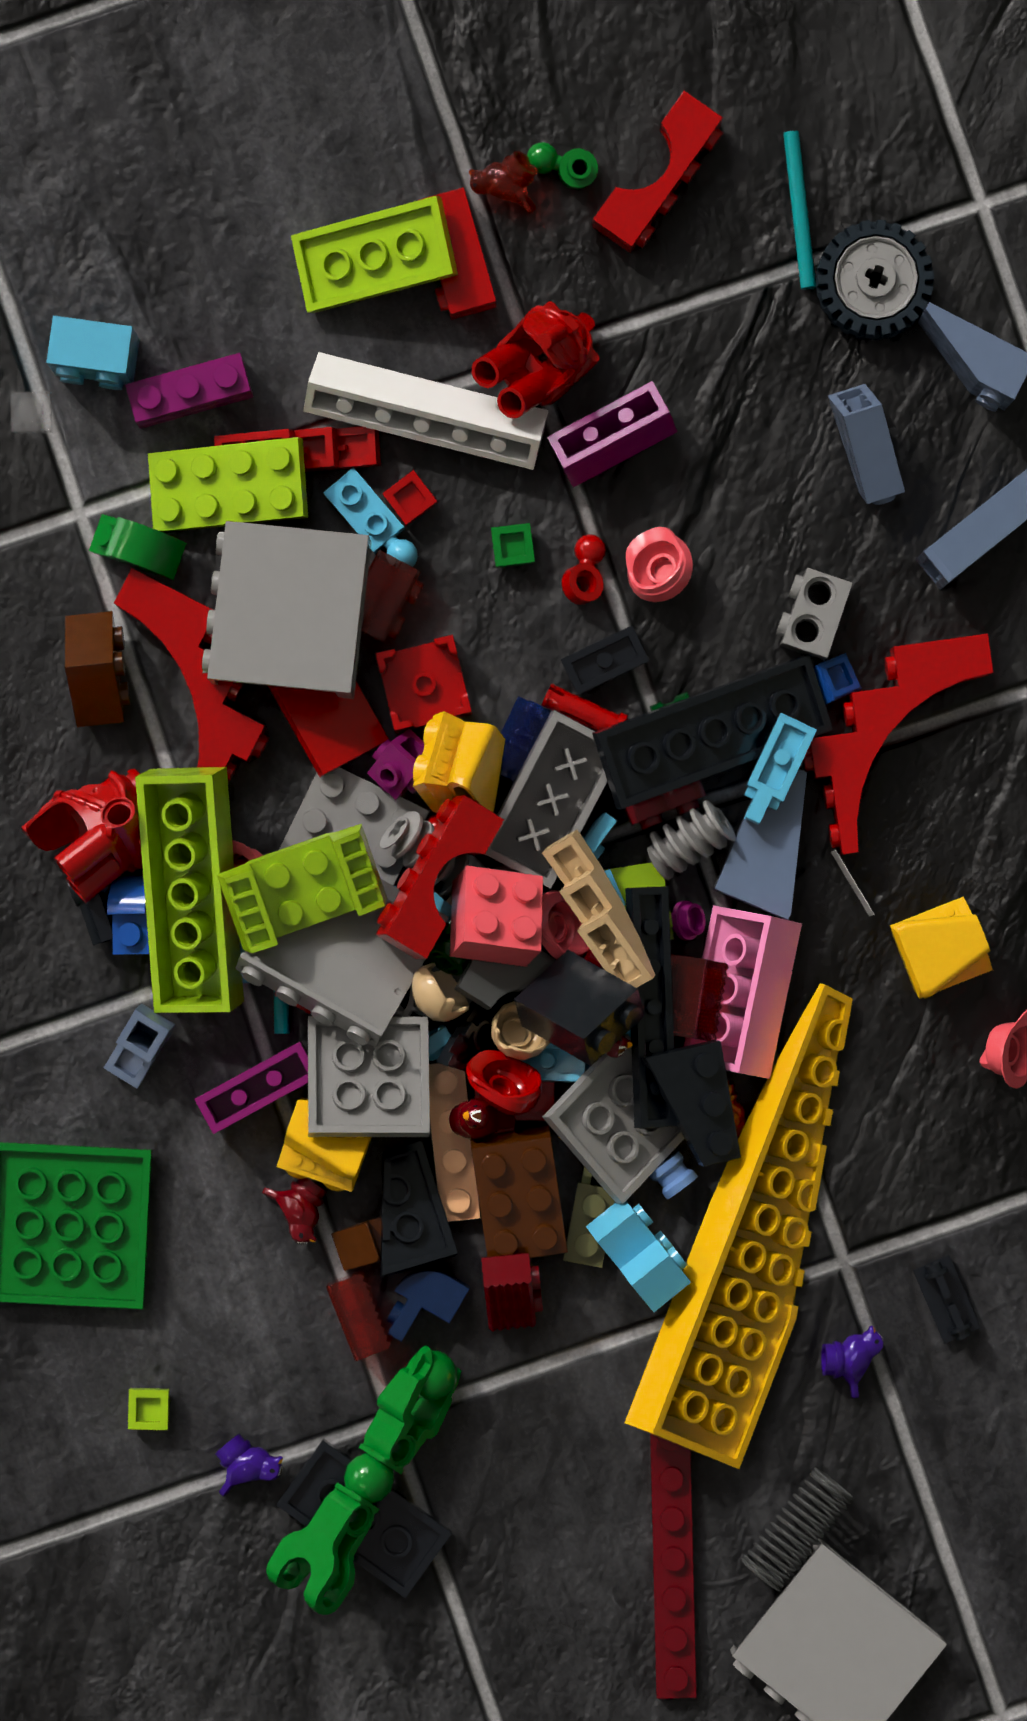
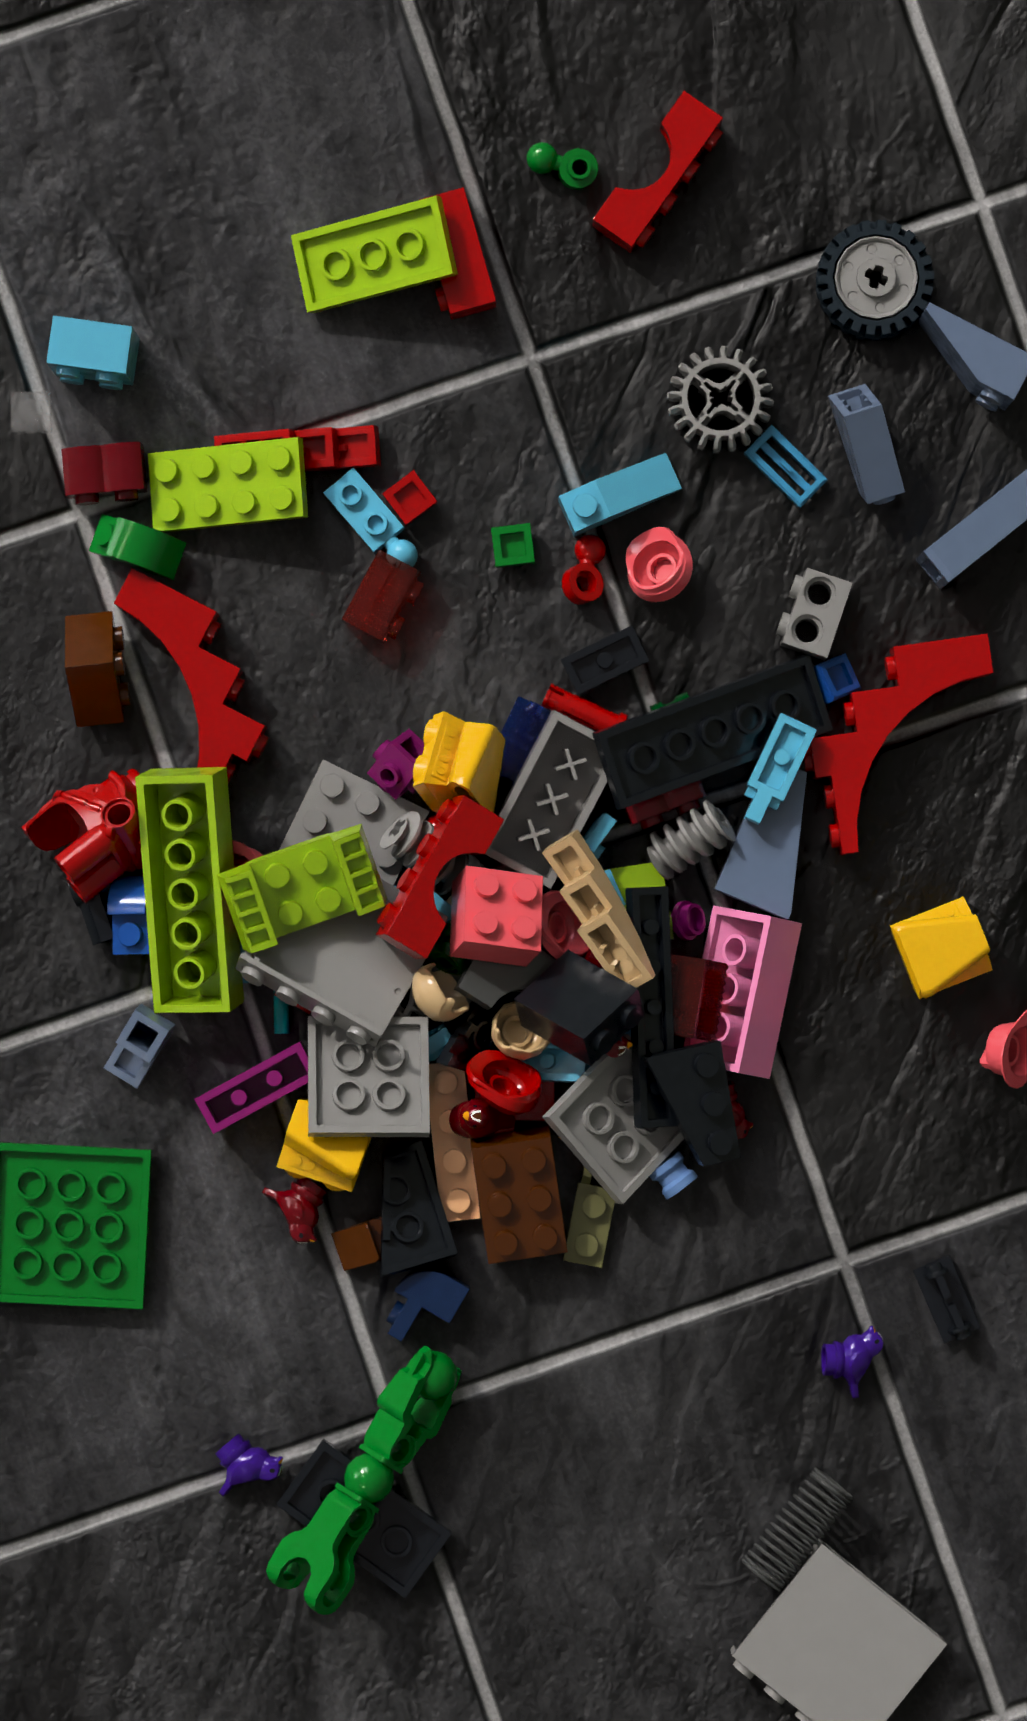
magenta brick [125,352,253,429] -> none
lime plate [128,1388,170,1430] -> none
light grey panel [202,521,372,699] -> none
red tile [268,682,389,777] -> none
white brick [303,352,549,470] -> none
clear red brick [326,1270,392,1361] -> none
red panel [375,634,472,733] -> none
clear red animal [469,151,538,214] -> none
red helmet [472,301,600,418] -> none
dark red brick [481,1253,543,1332] -> none
magenta brick [547,381,677,487] -> none
medium azure brick [586,1201,691,1312] -> none
yellow wedge [625,983,853,1469] -> none
dark red plate [650,1434,696,1699] -> none
teal bar [783,131,816,290] -> none
white sticker [831,850,875,916] -> none
none -> dark red brick [61,442,147,505]
none -> medium azure slope [558,453,682,537]
none -> light grey gear [667,346,774,453]
none -> dark azure tile [744,425,828,509]

